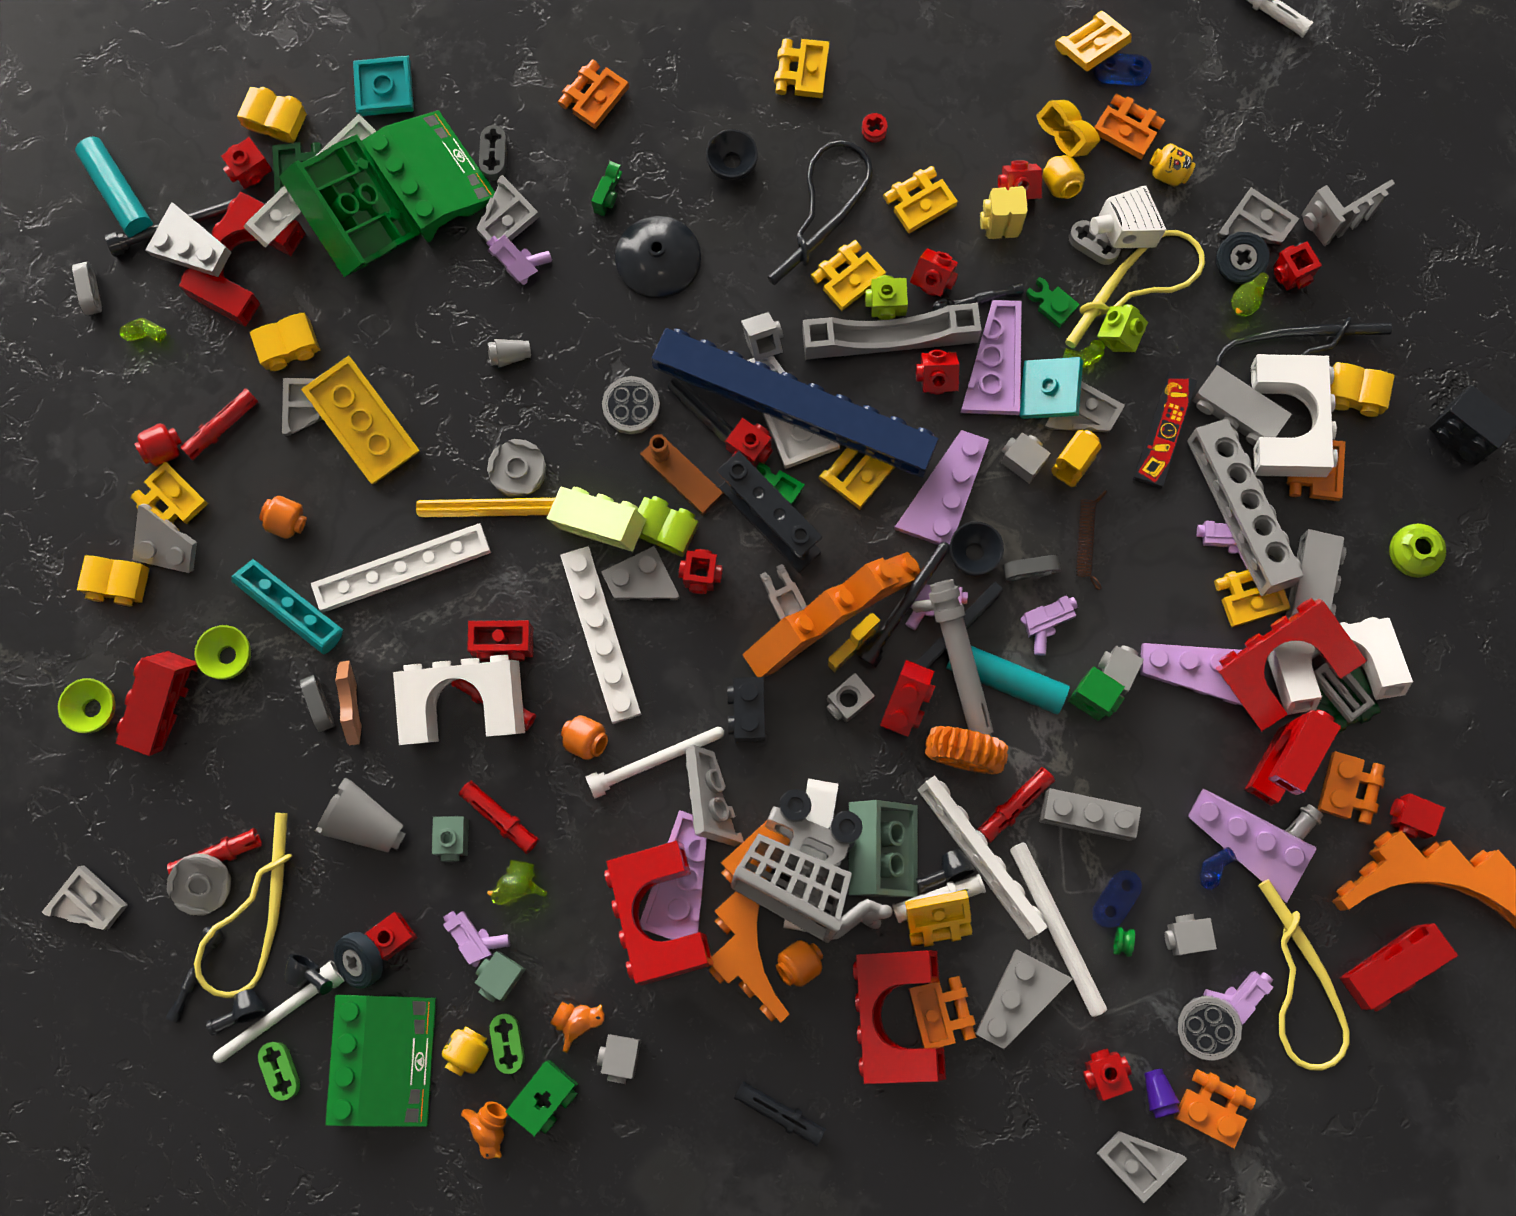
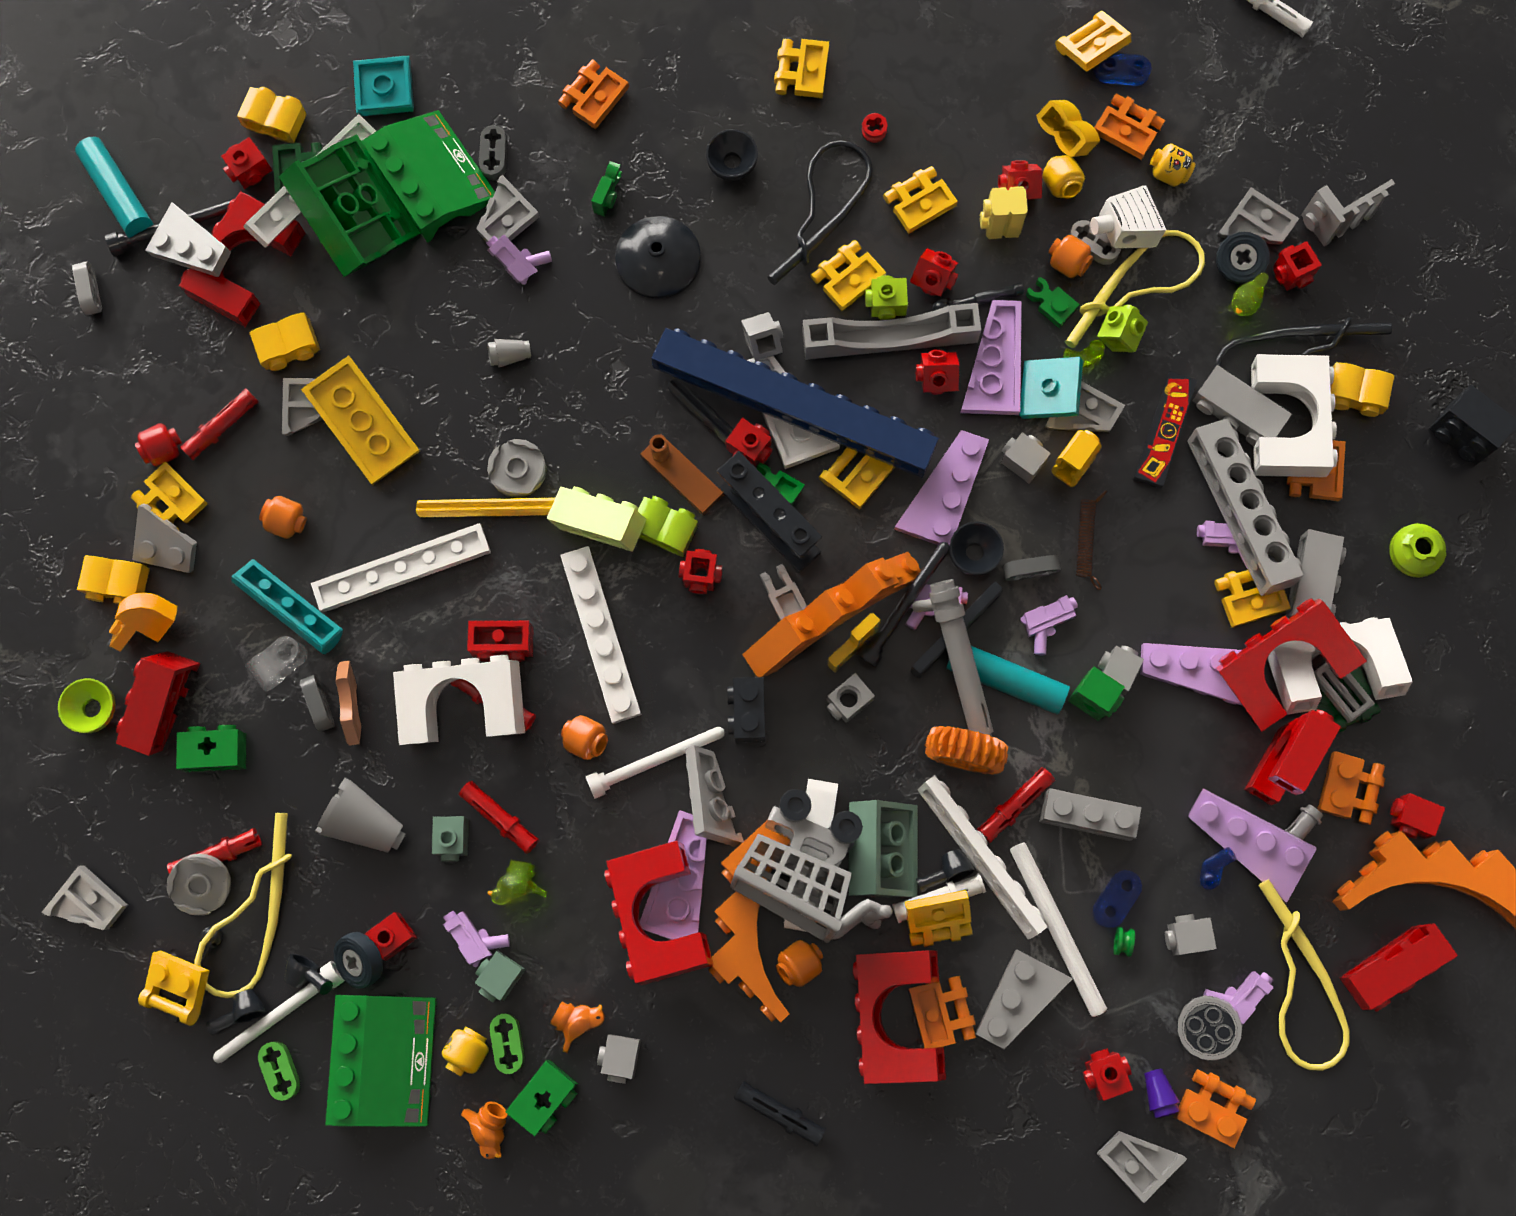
clear neon green arm [119,318,166,342] -> none
lime piece [194,625,251,680] -> none
light grey wing [601,546,680,600] -> none
tile [602,376,660,435] -> none
red brick [880,660,935,737] -> none
none -> light orange brick [109,593,178,652]
none -> yellow plate [138,951,210,1026]
none -> green brick [176,725,246,772]
none -> clear piece [246,636,307,691]
none -> orange head [1048,235,1094,278]

